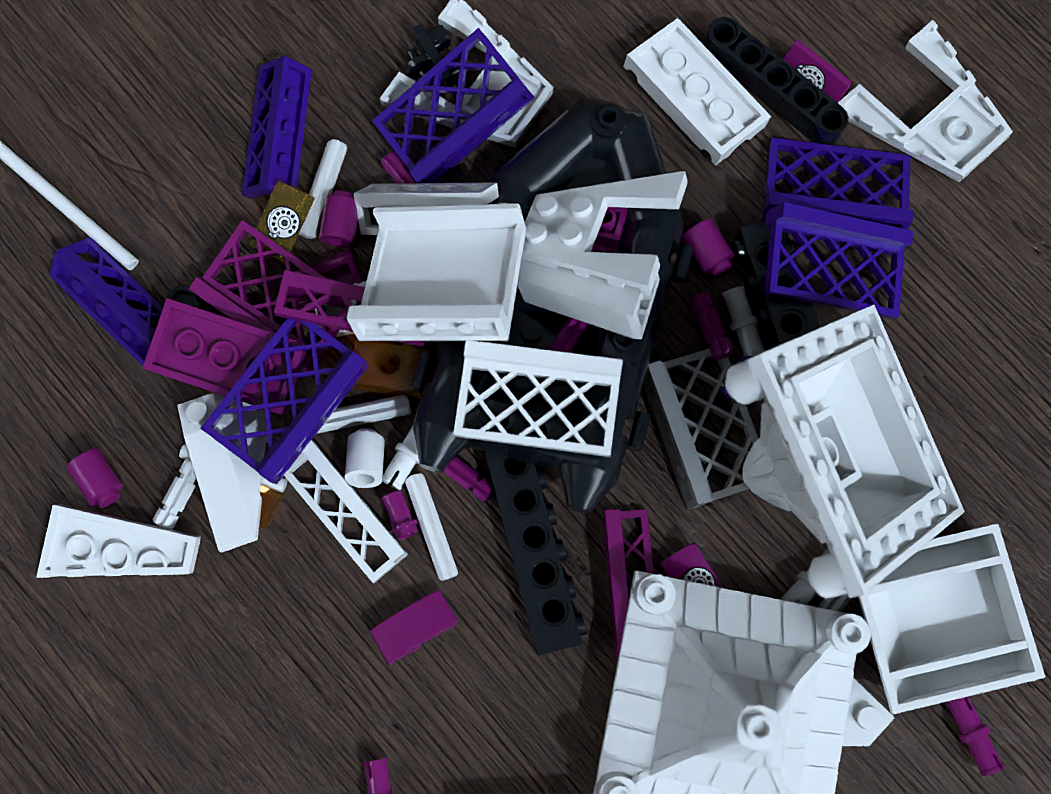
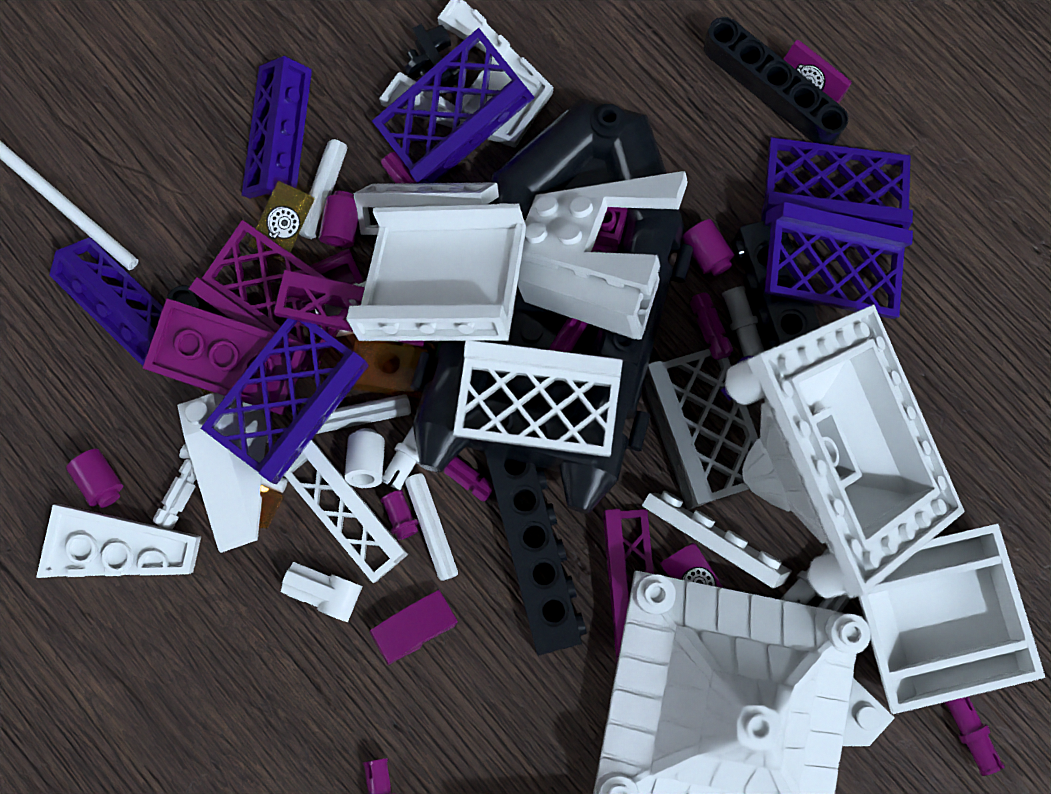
white gear [623,18,771,166] -> none
white wing [838,20,1013,182] -> none
none -> white piece [280,562,363,622]
none -> white wing [642,491,792,588]

